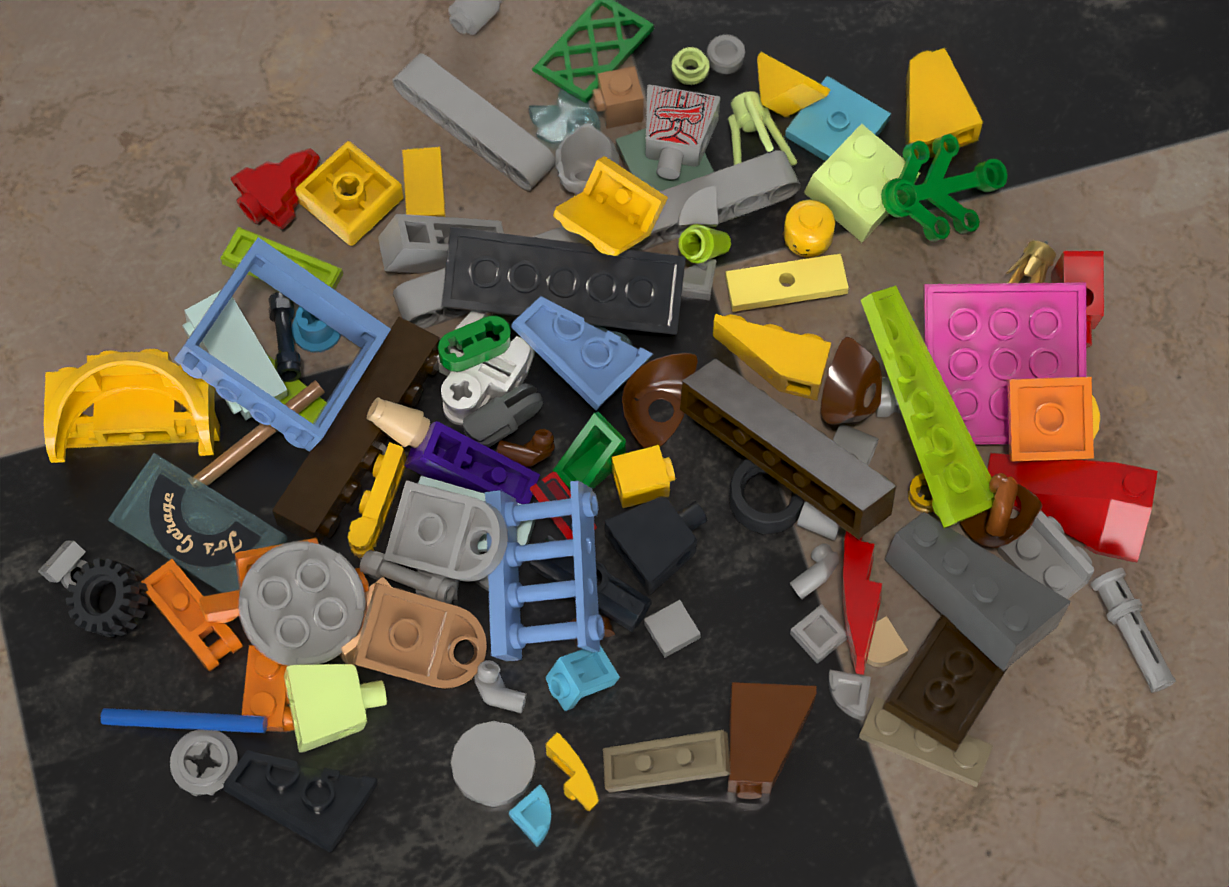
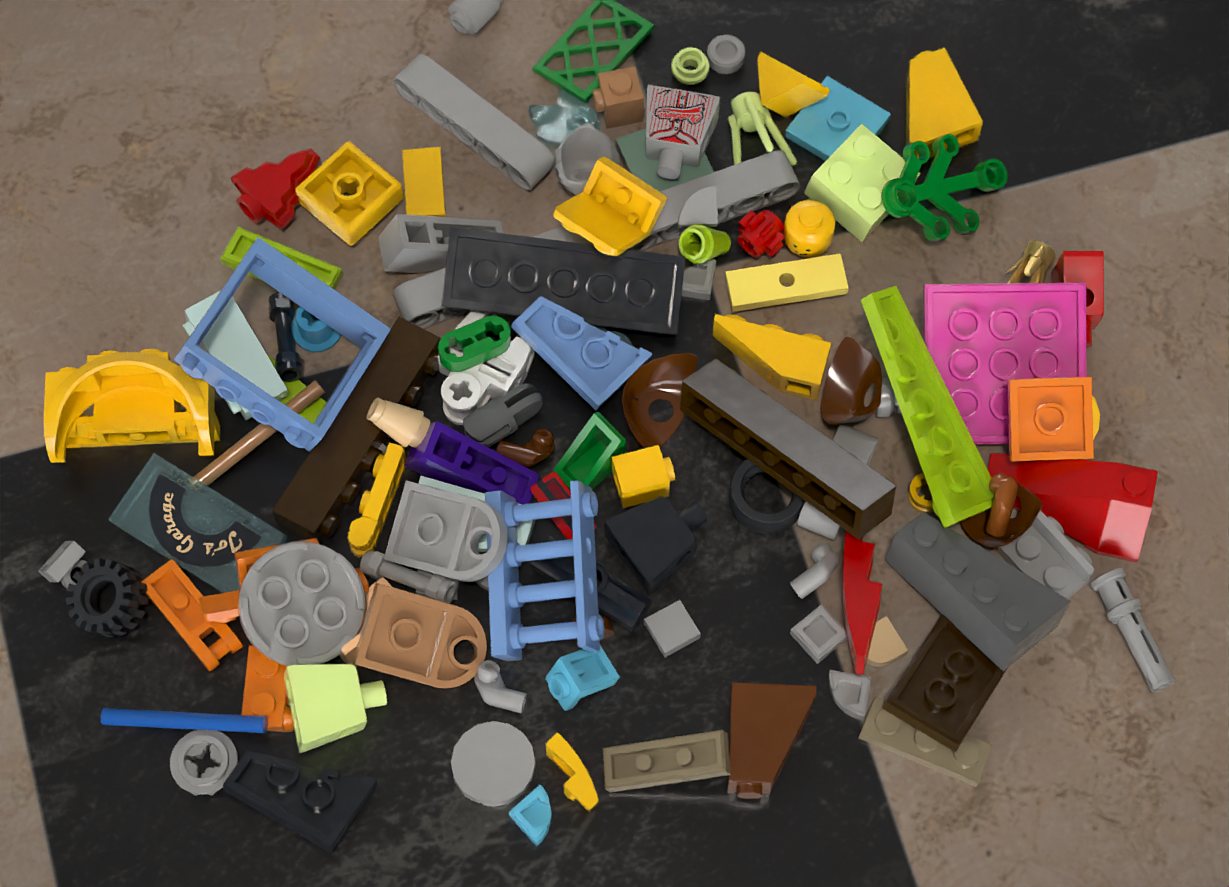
none -> red gear [737,210,785,258]

